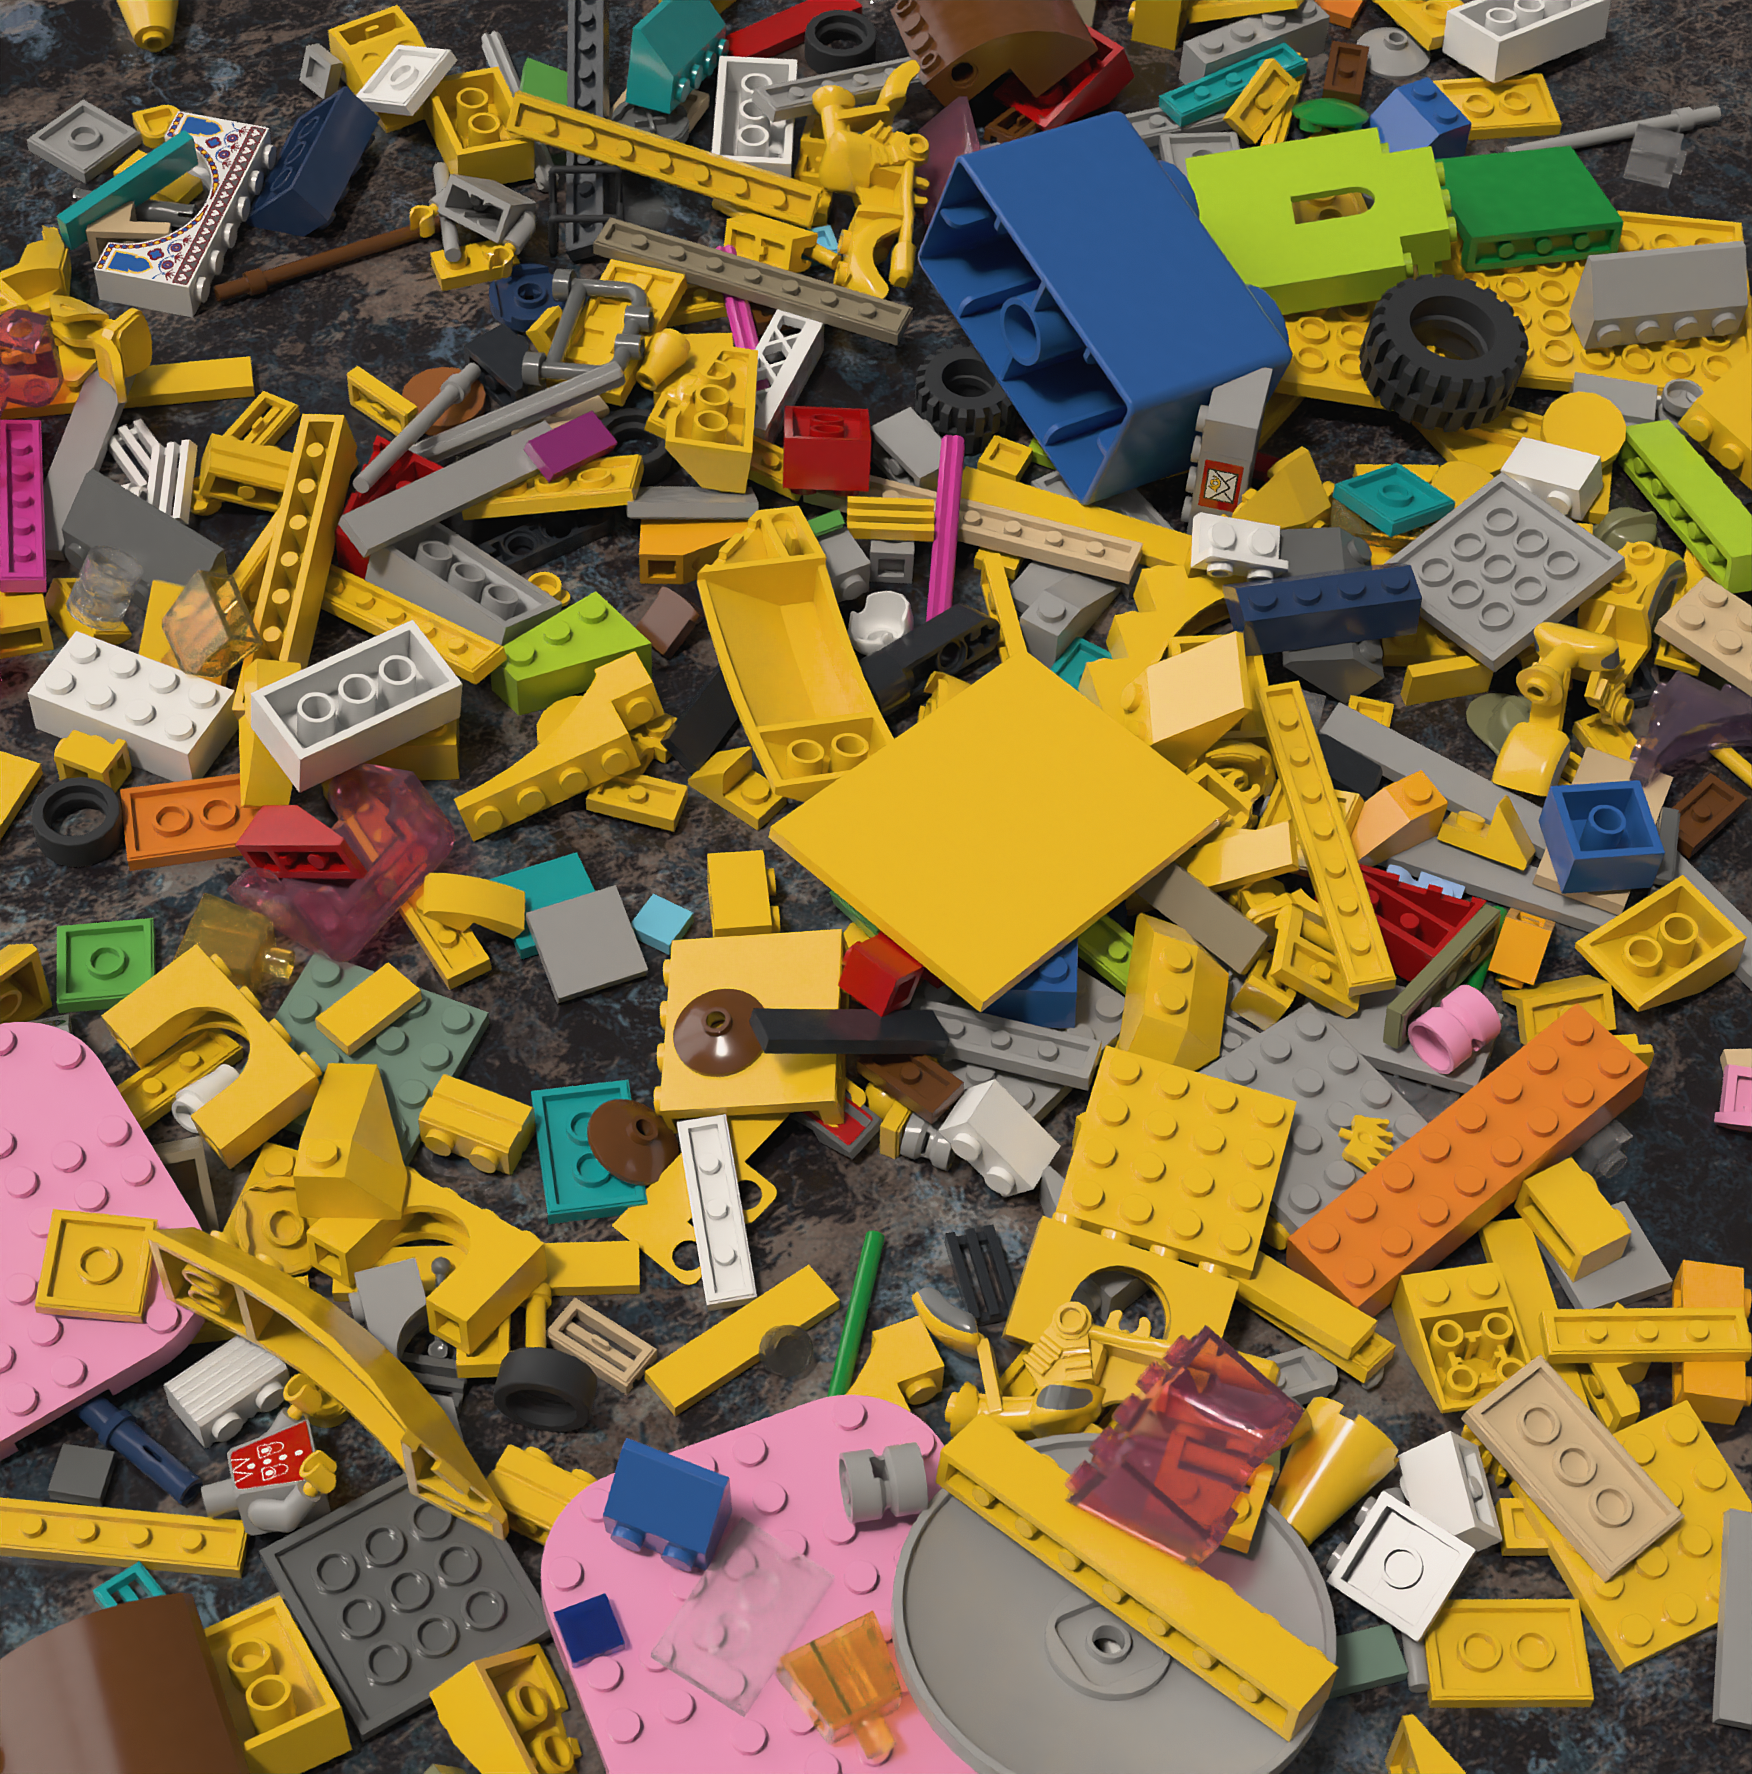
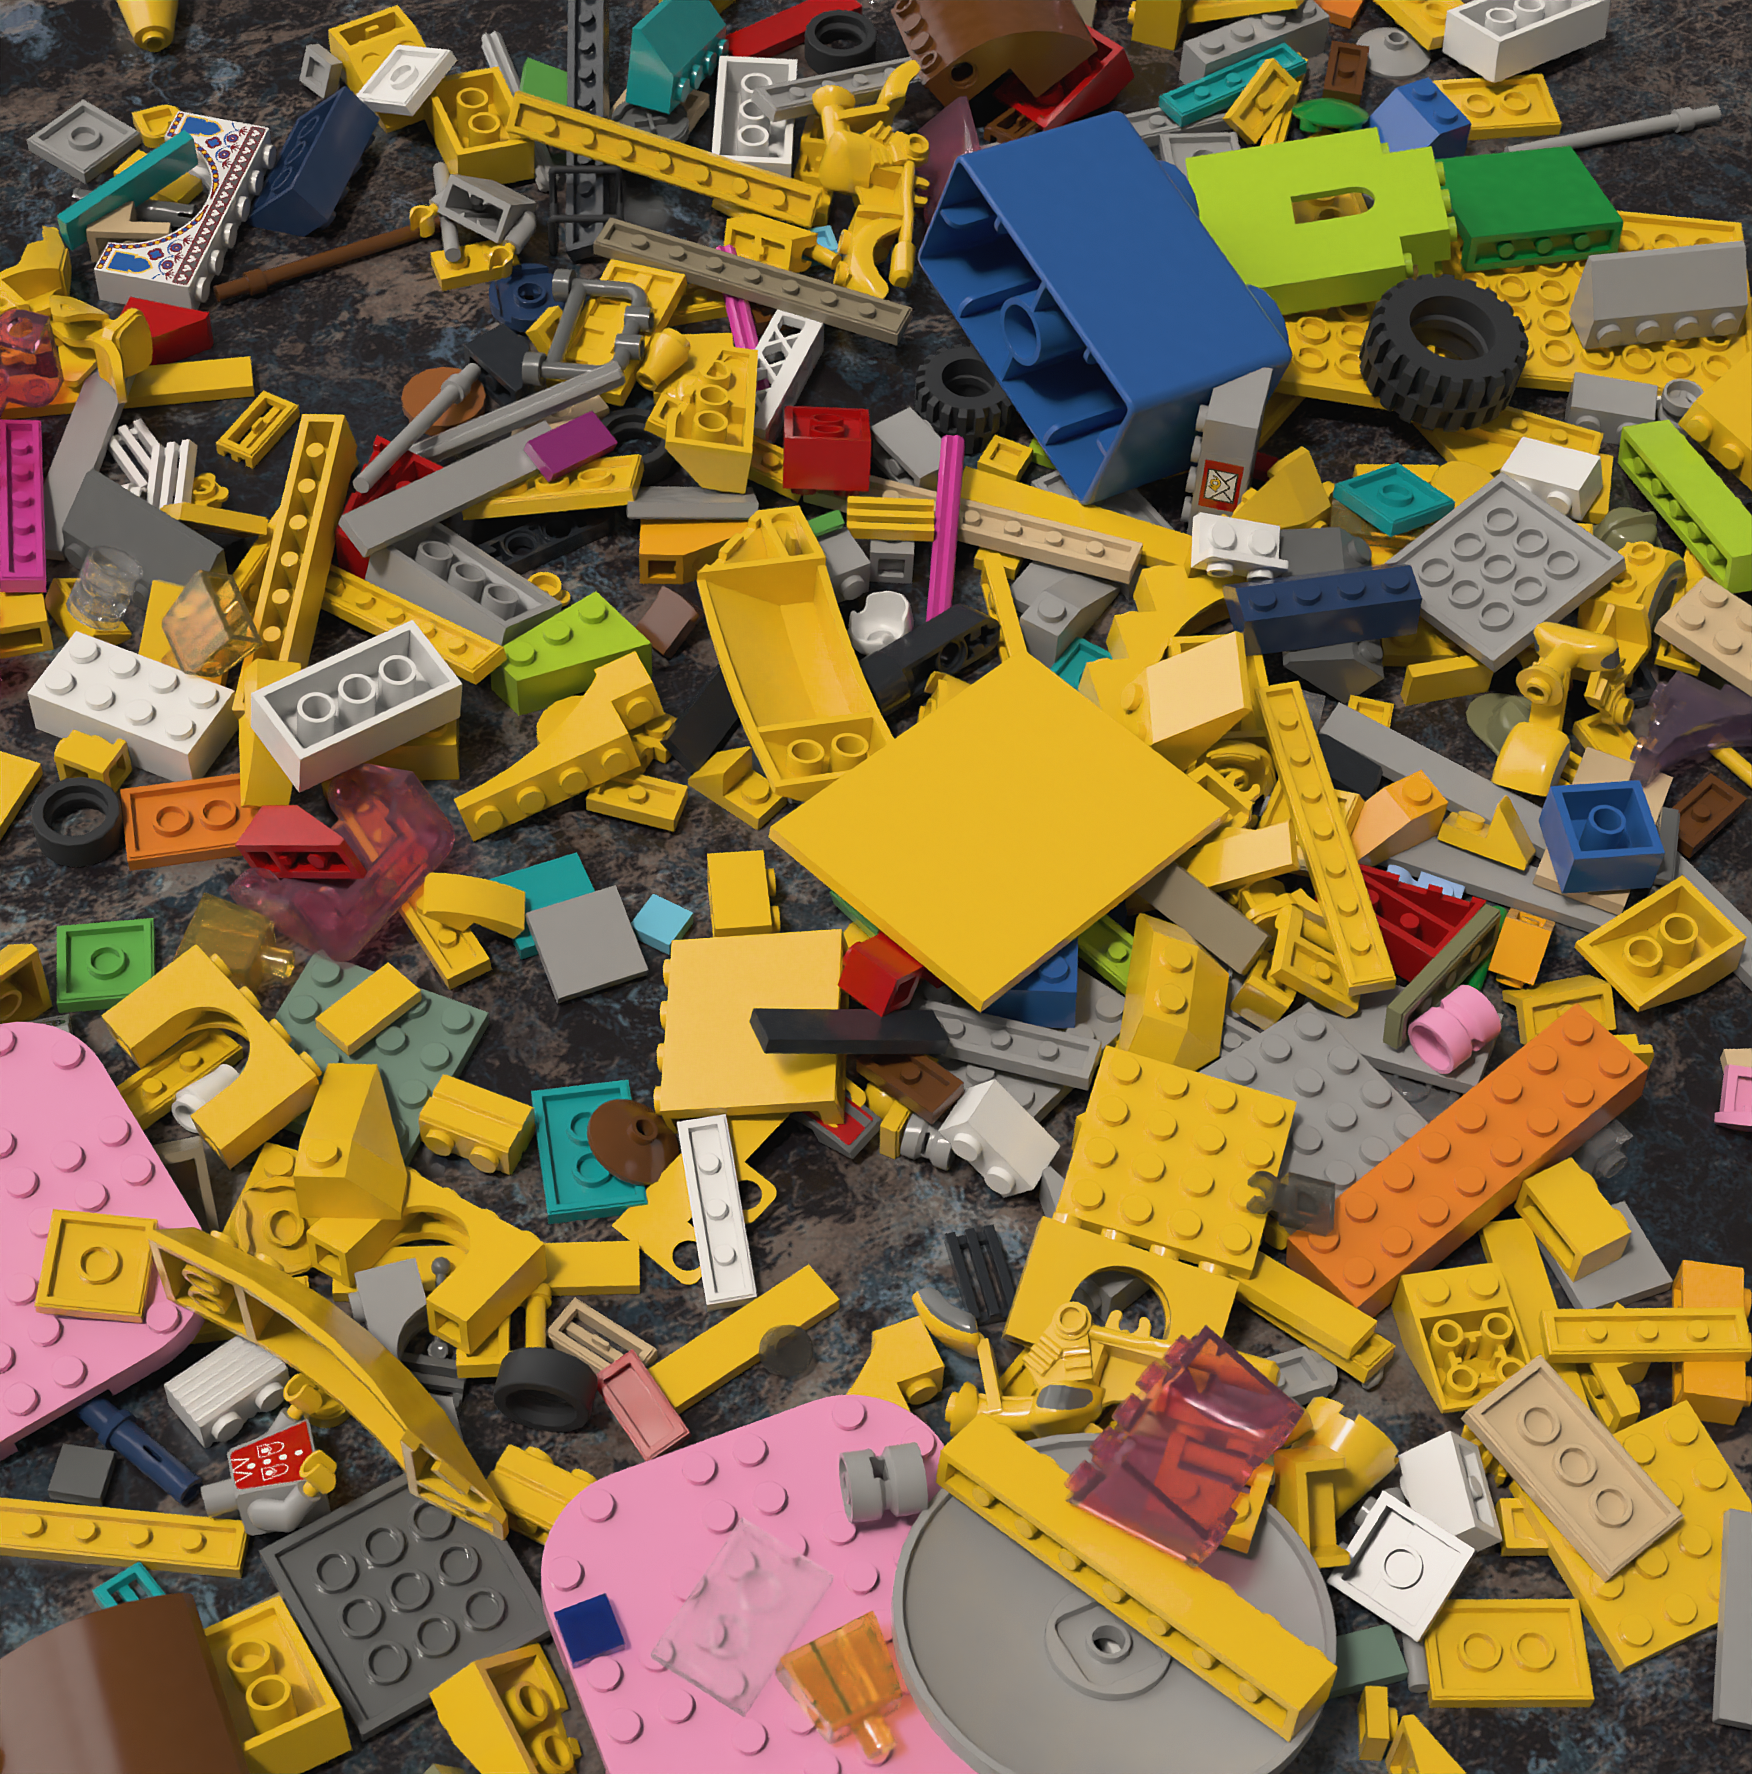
yellow brick [199,433,293,513] -> none
yellow tile [347,366,418,436] -> none
blue slope [603,1438,732,1572] -> none
reddish brown dish [673,988,764,1077] -> none
green bar [827,1231,885,1397] -> none
yellow piece [1338,1115,1394,1173] -> none
yellow tile [1540,391,1626,468] -> none
clear brick [1623,124,1687,189] -> none
none -> red slope [120,297,214,366]
none -> yellow tile [160,502,268,538]
none -> tile [596,1349,692,1461]
none -> clear smoke plate [1246,1171,1336,1237]
none -> yellow panel [1273,1445,1351,1568]
none -> yellow plate [1357,1686,1398,1761]

